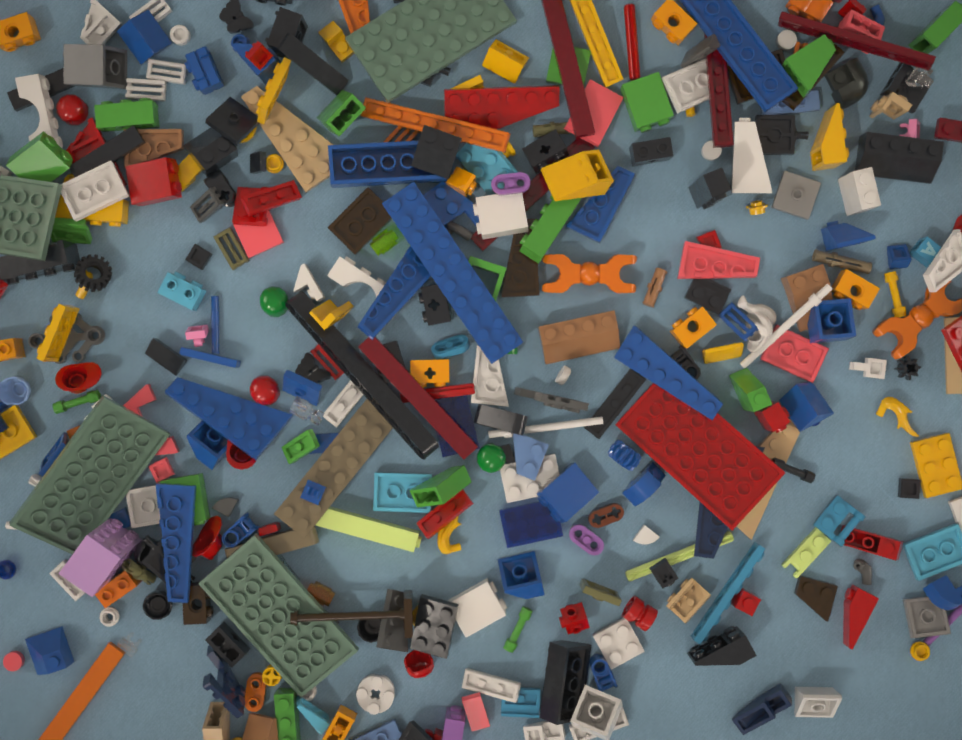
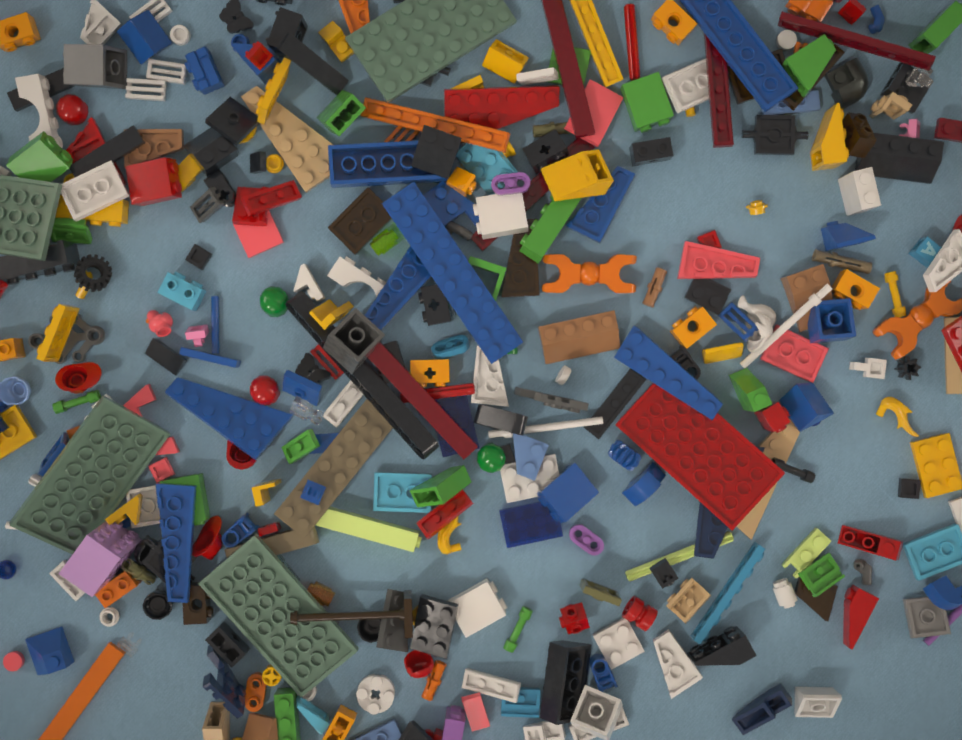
bright green brick [94,98,159,132] -> none
blue slope [186,421,228,470] -> none
dark grey tile [212,497,239,517] -> none
olive tile [213,227,250,270] -> none
blue slope [497,551,545,599] -> none
copper beam [588,503,624,528] -> none
white tile [632,525,660,544] -> none
dark grey slope [680,34,721,68] -> none
black wedge [688,168,732,210] -> none
white tile [701,140,722,161] -> none
white slope [731,118,772,193] -> none
red brick [731,588,761,616] -> none
light grey plate [771,171,821,220] -> none
dark azure plate [813,495,866,547] -> none
coral brick [838,9,885,54] -> none
blue slope [887,244,912,269] -> none
yellow plate [910,641,930,661] -> none
none -> yellow slope [105,493,143,525]
none -> coral animal [146,310,173,337]
none -> yellow panel [252,479,282,507]
none -> dark grey slope [323,308,385,374]
none -> orange pin [421,660,447,701]
none -> white tile [516,67,559,86]
none -> white wing [653,629,703,699]
none -> white brick [773,578,798,609]
none -> bright green plate [798,553,845,597]
none -> dark brown brick [842,112,877,158]

